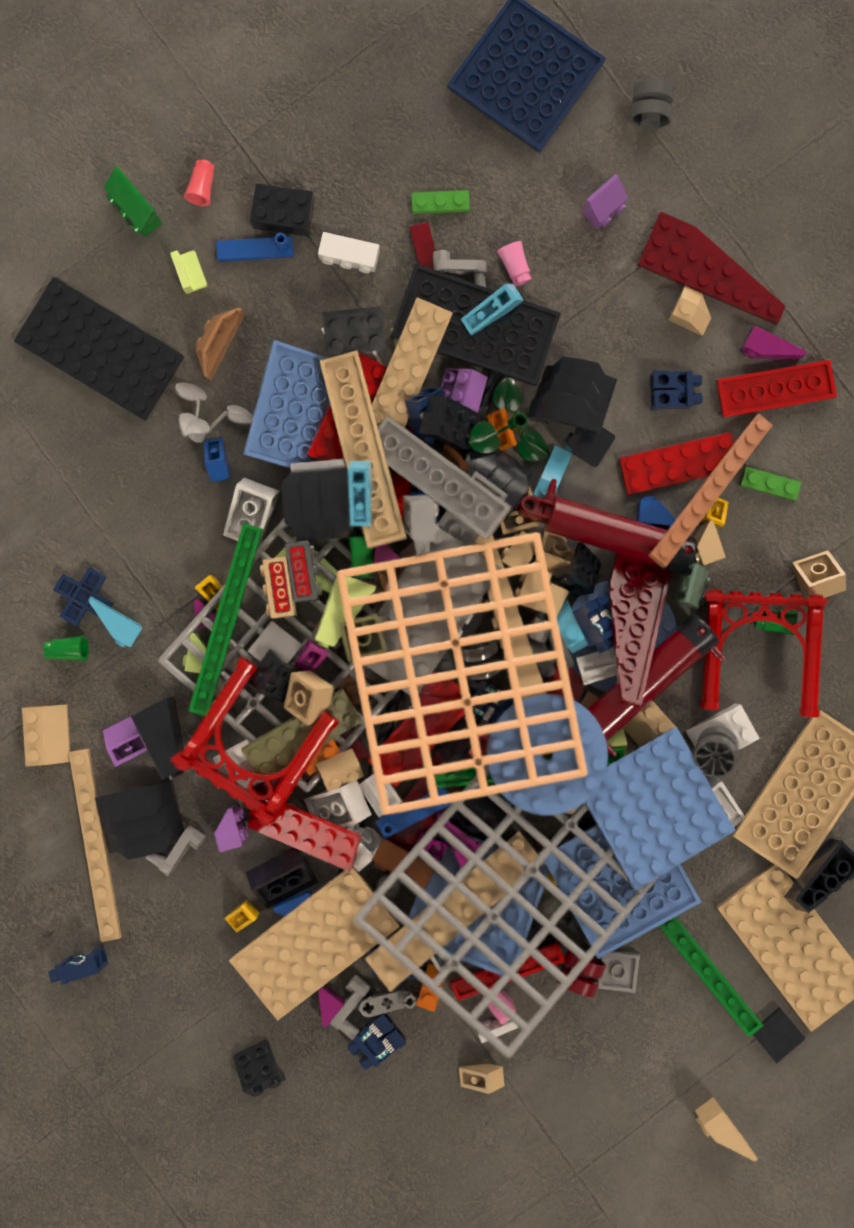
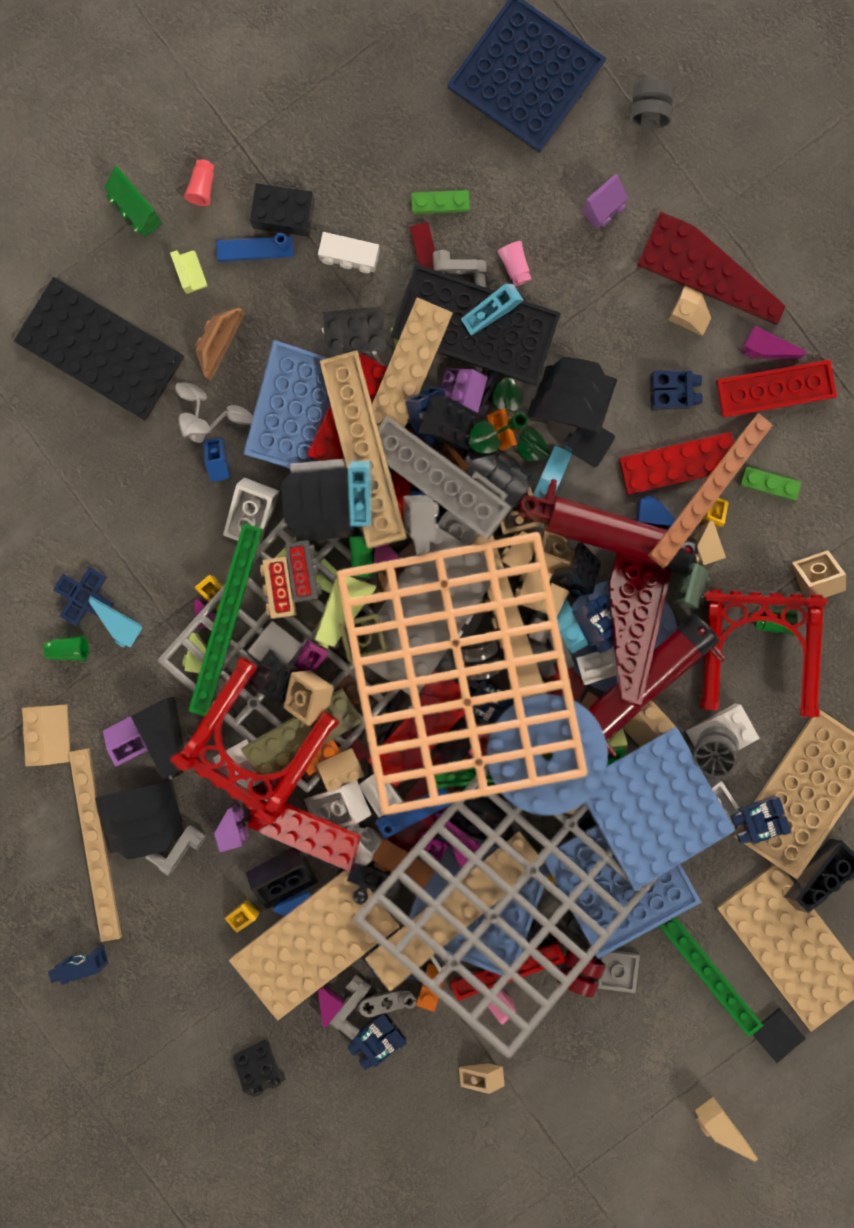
white plate [479,1019,518,1043] -> none
none -> black plate [347,862,388,905]
none -> dark blue hips [730,795,792,844]

